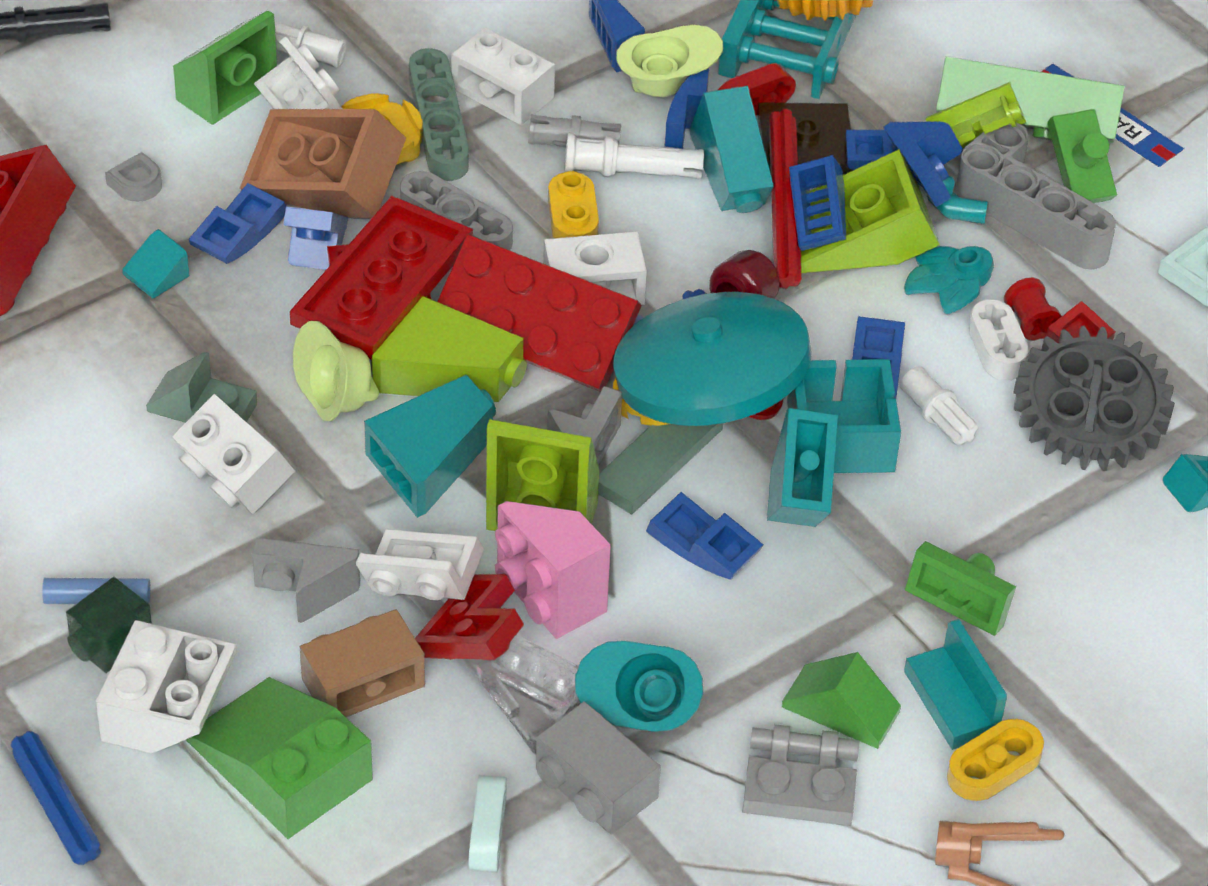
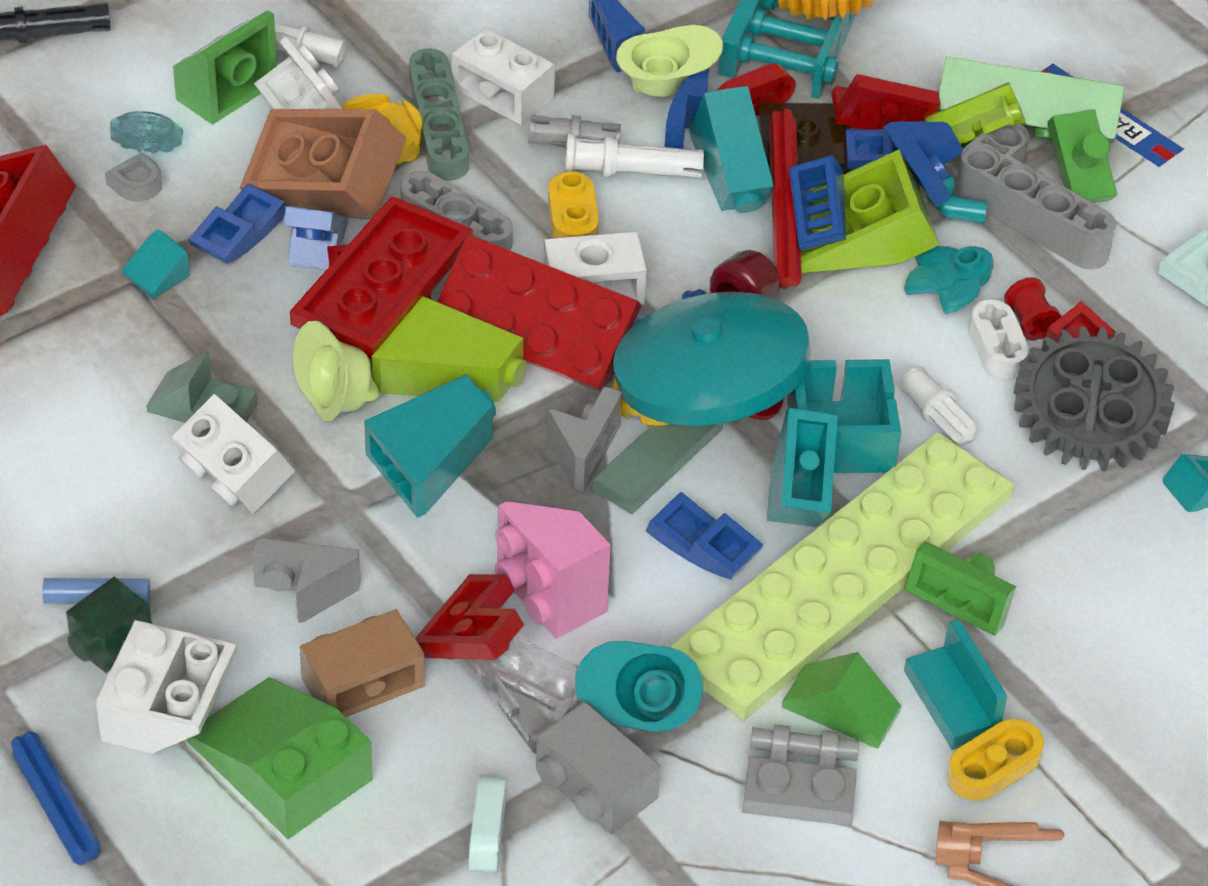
white bracket [356,529,484,600] -> none
lime slope [486,419,599,531] -> none
blue slope [852,316,905,399] -> none
none -> clear light blue gear [110,111,183,154]
none -> yellowish green plate [669,432,1014,721]
none -> red bracket [831,74,941,130]

